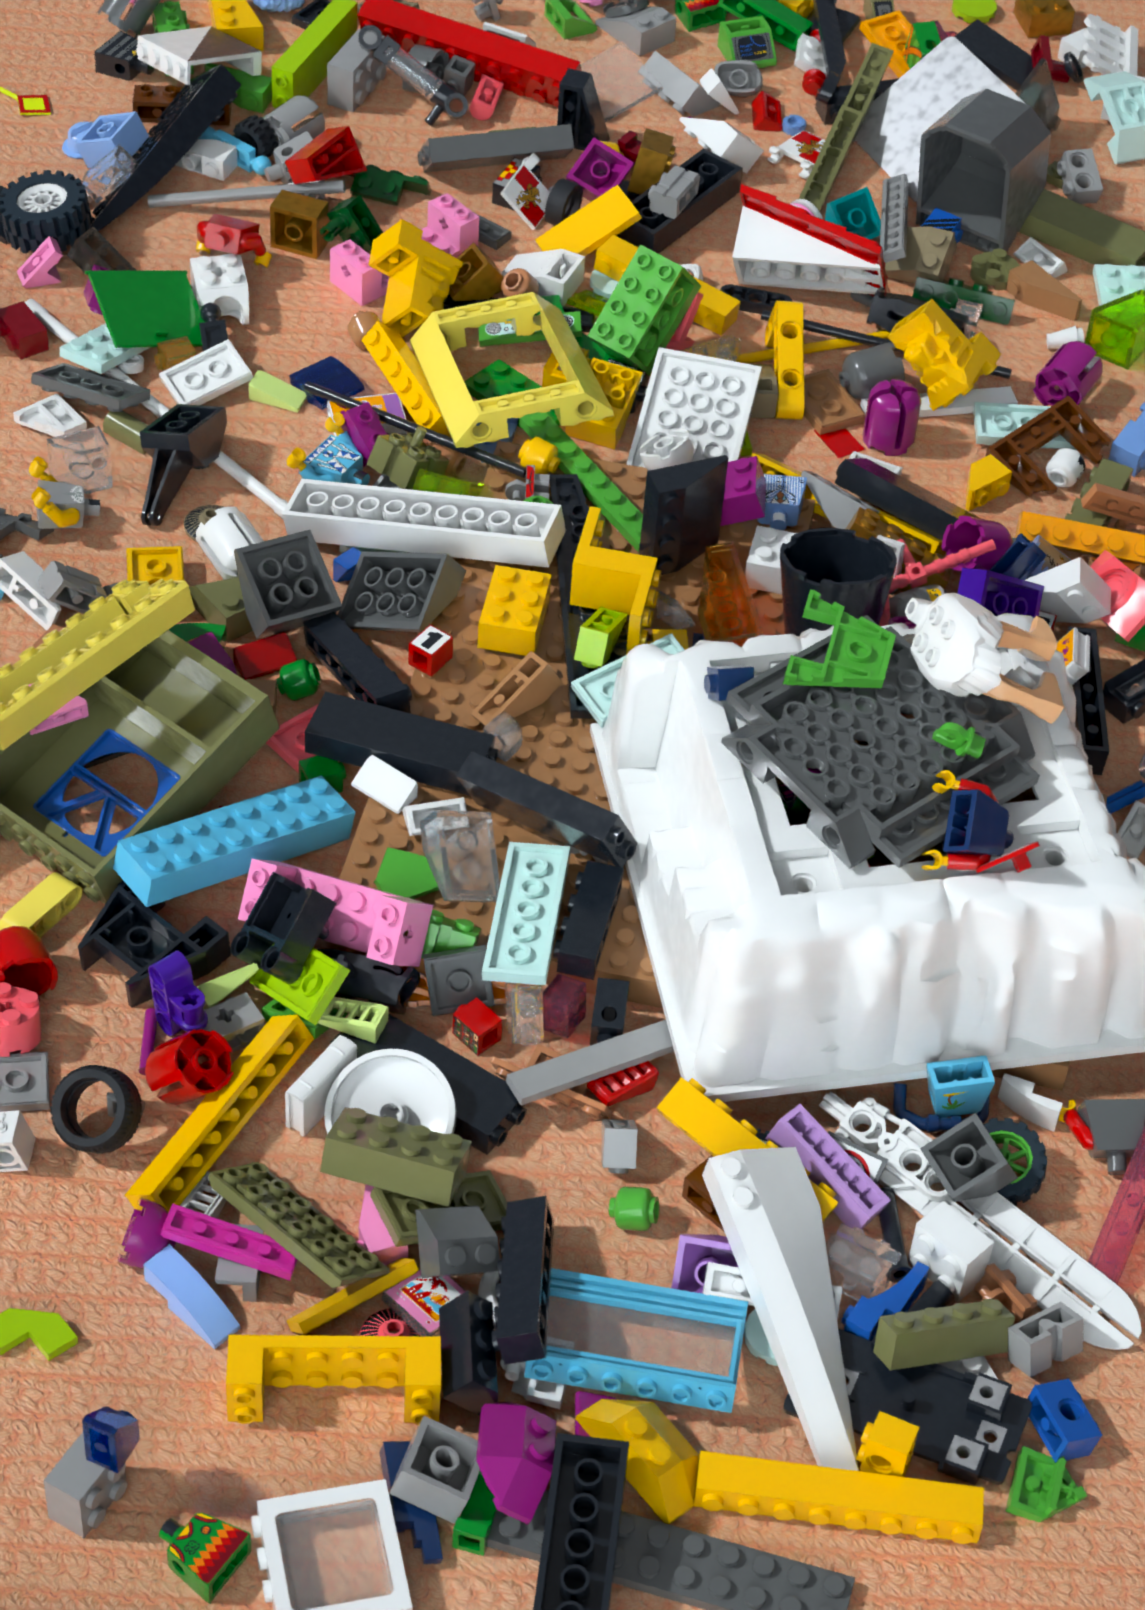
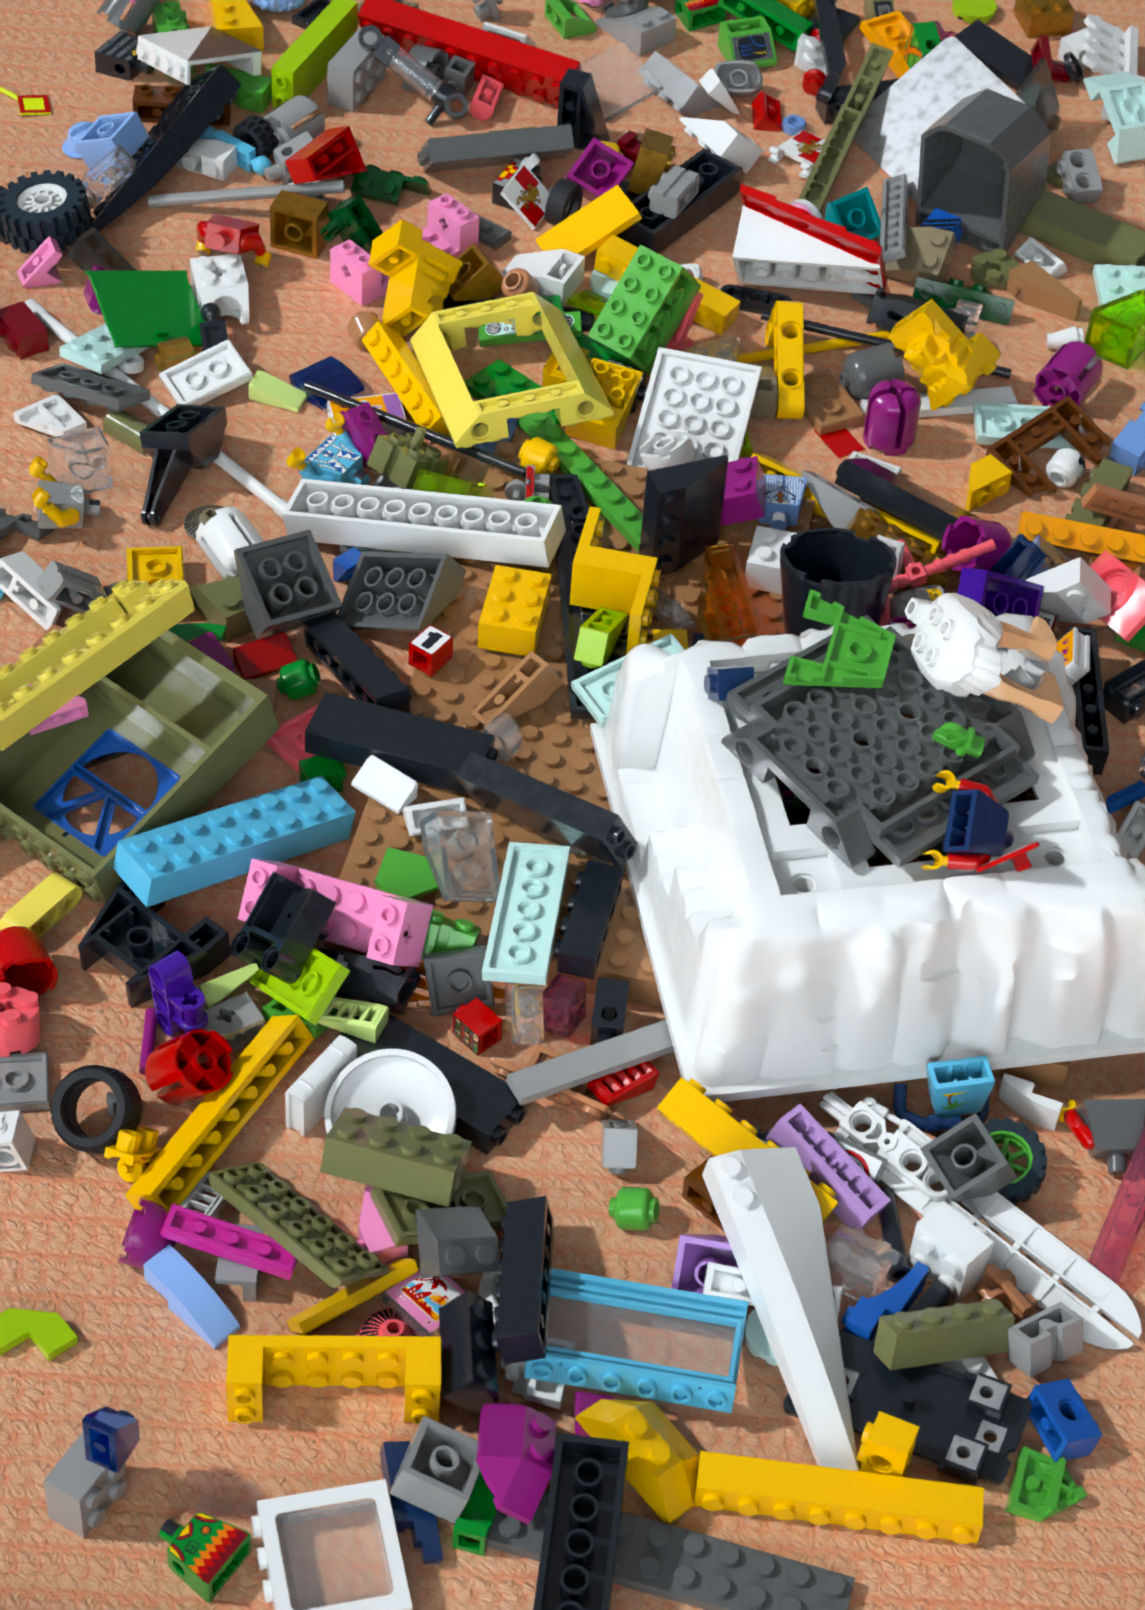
none -> yellow hips [104,1125,162,1182]

